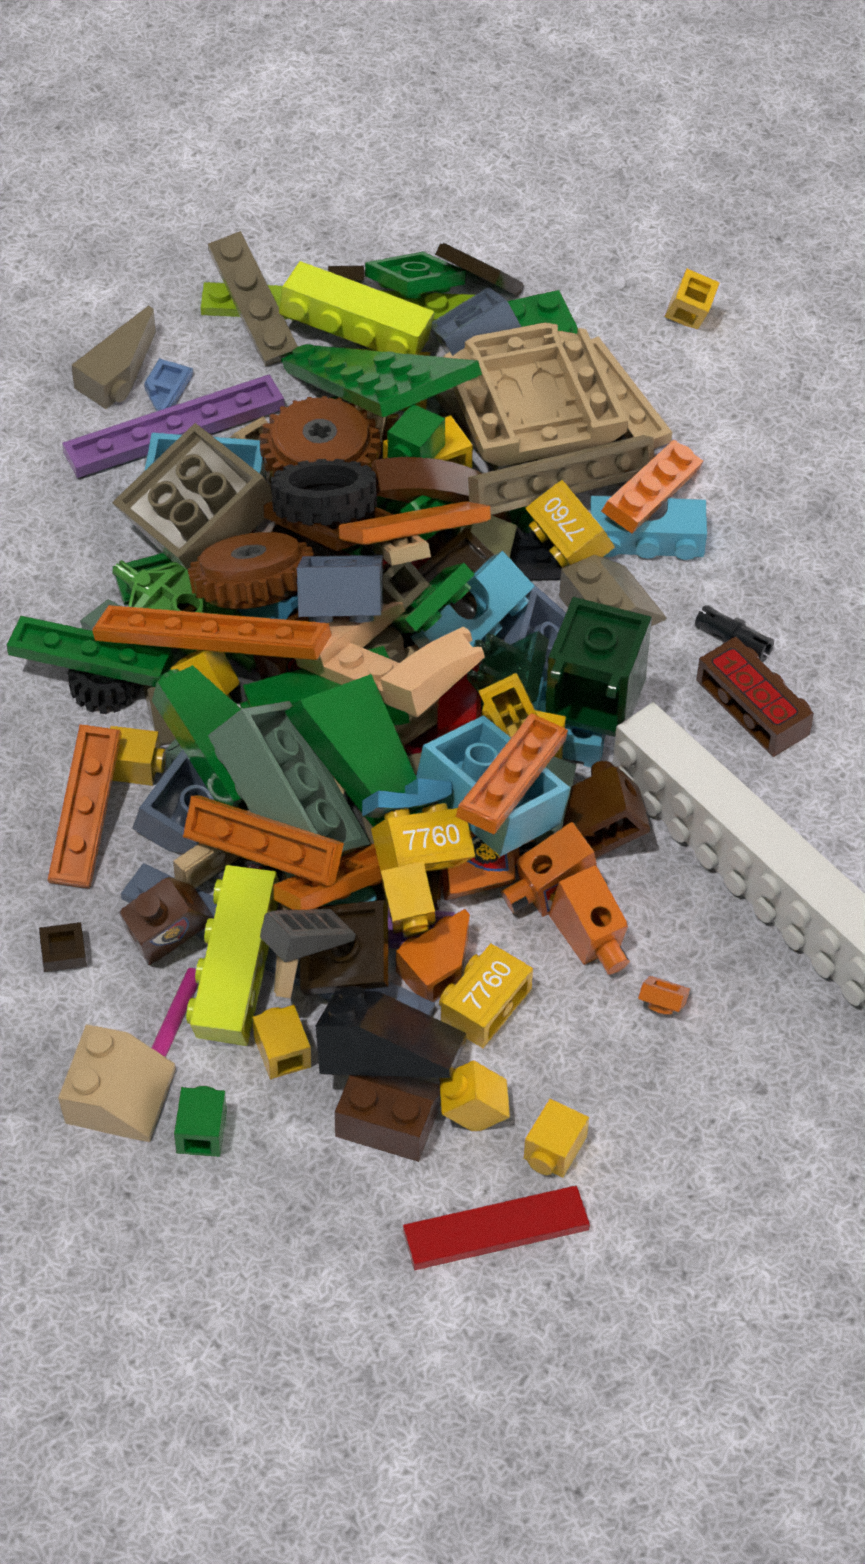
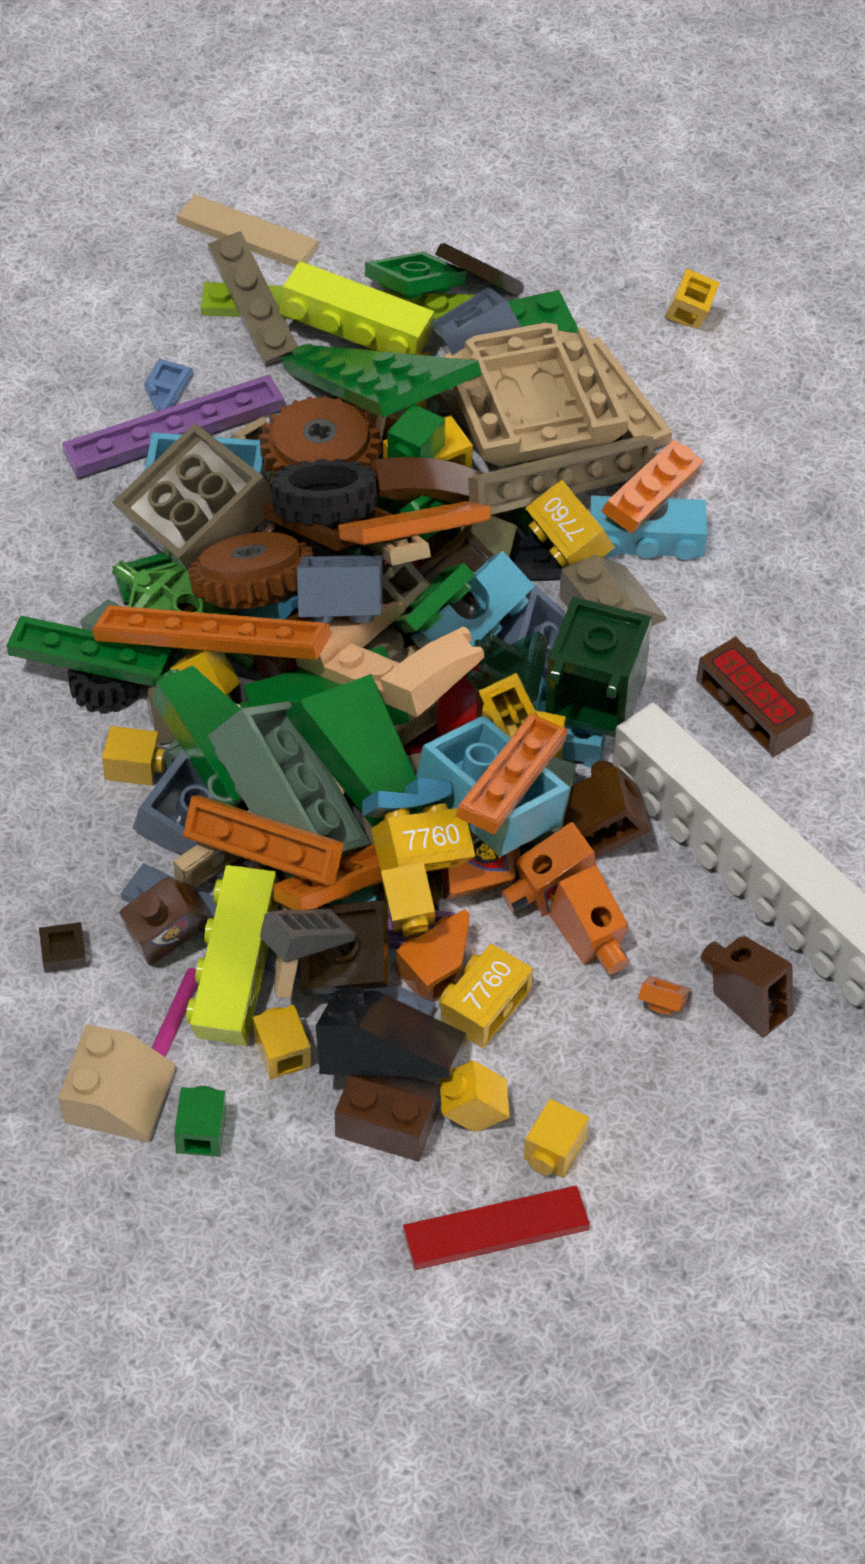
orange tile [47,724,122,889] -> none
dark tan slope [71,305,156,409] -> none
dark brown plate [328,265,364,282] -> none
black pin [695,605,774,662] -> none
none -> tan tile [177,194,318,268]
none -> reddish brown torso [701,936,793,1038]

